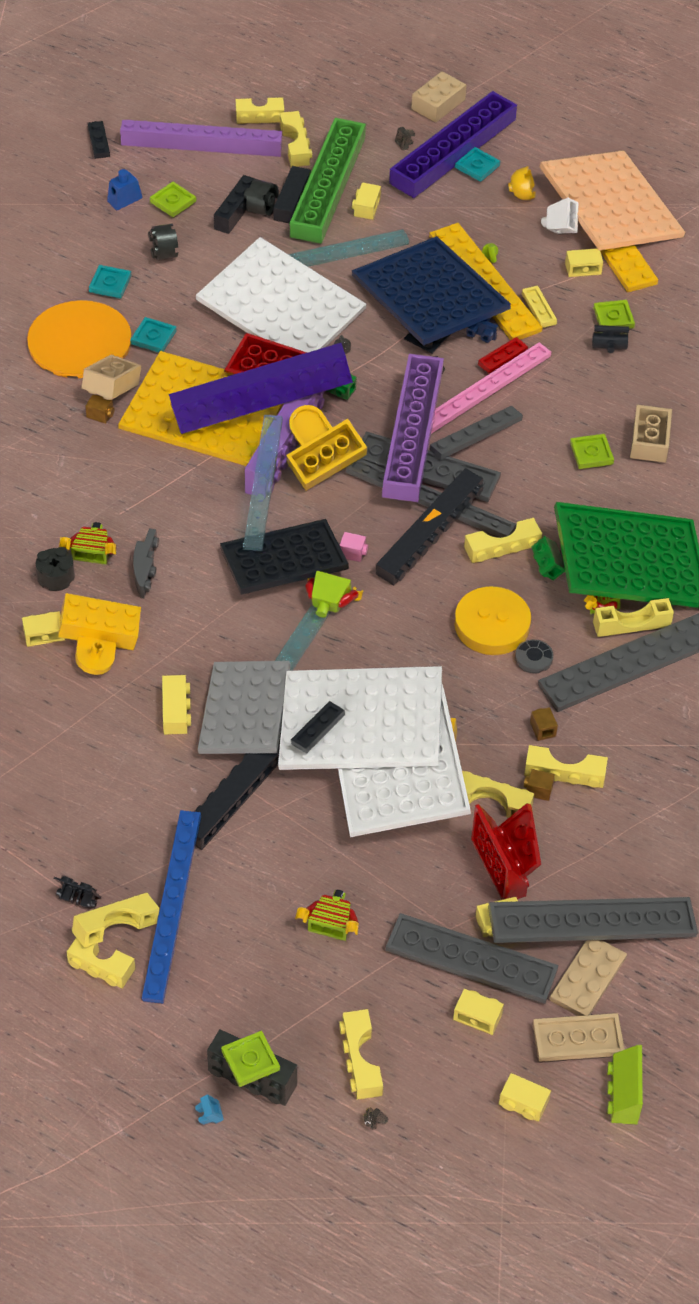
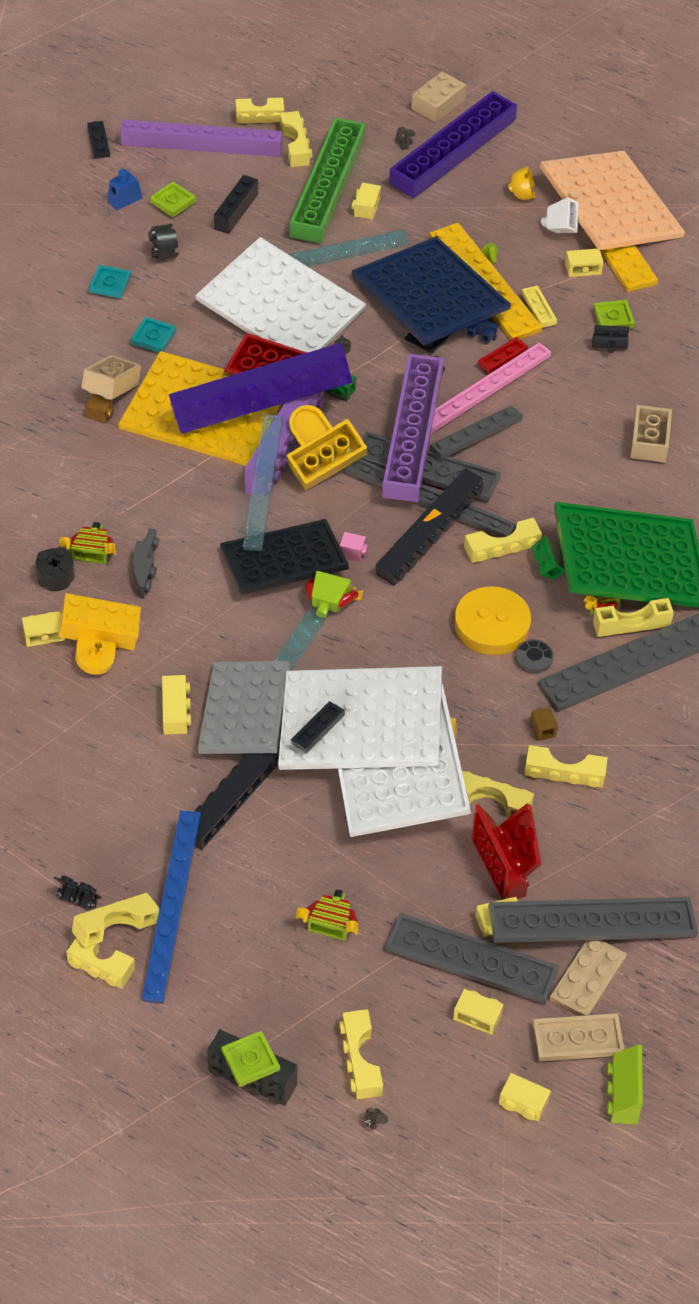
light orange tile [27,300,131,378] -> none
dark azure tile [195,1094,224,1125] -> none
pearl dark grey brick [244,179,279,216] -> none
black brick [274,166,311,224] -> none
teal plate [455,147,501,182] -> none
pearl gold brick [523,769,555,801] -> none
lime plate [570,434,614,469] -> none

